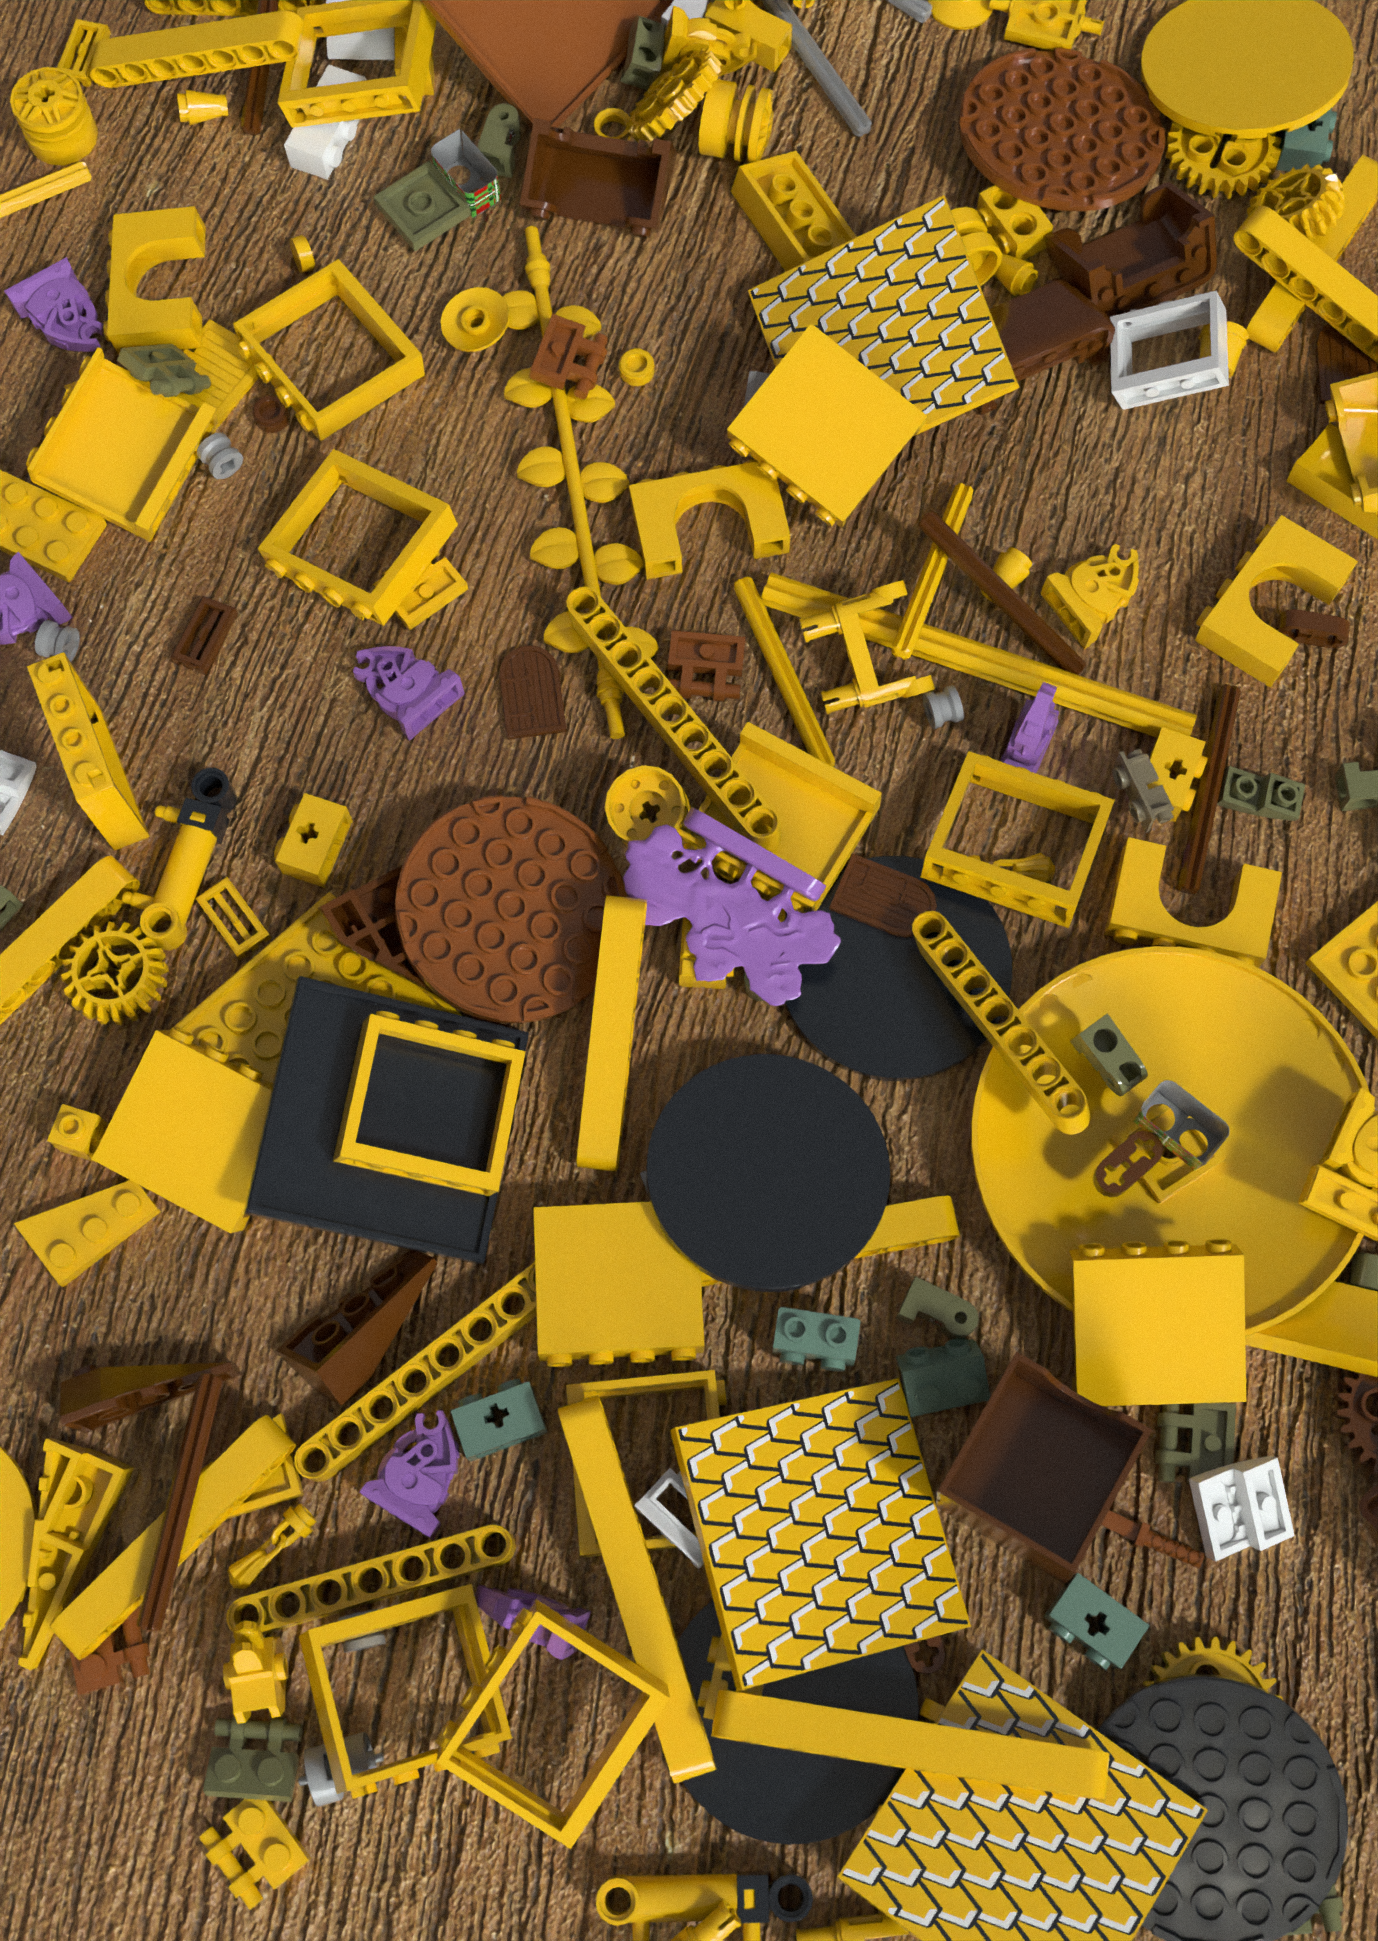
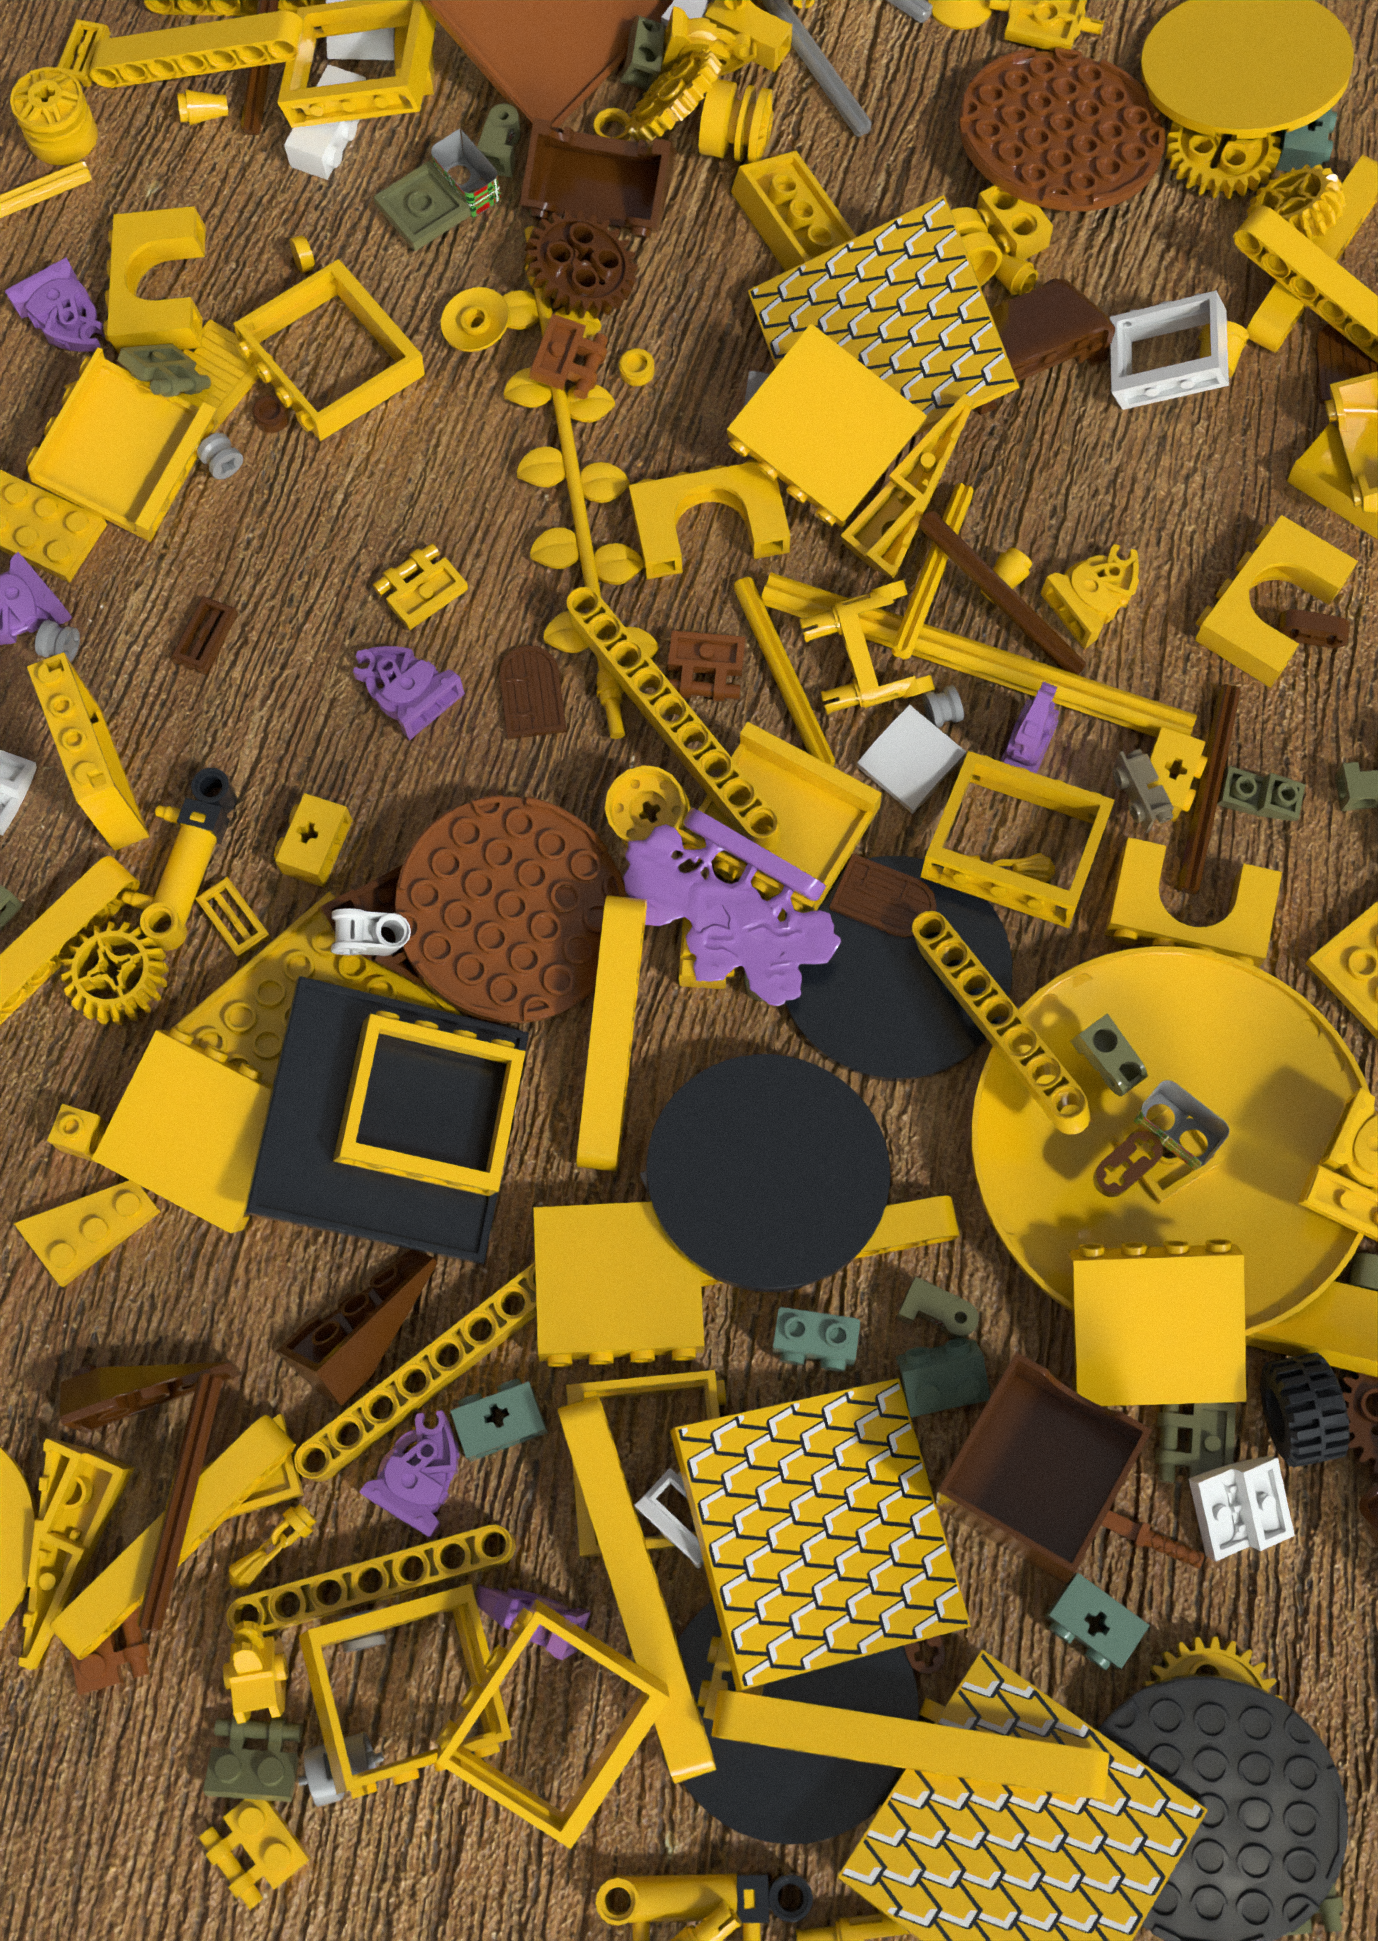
yellow window [258,449,458,626] -> none
reddish brown windscreen [1046,181,1217,318] -> none
none -> white piece [331,909,411,956]
none -> reddish brown gear [523,210,638,319]
none -> yellow wedge [841,393,974,579]
none -> white slope [856,705,967,814]
none -> black tyre [1260,1352,1350,1467]

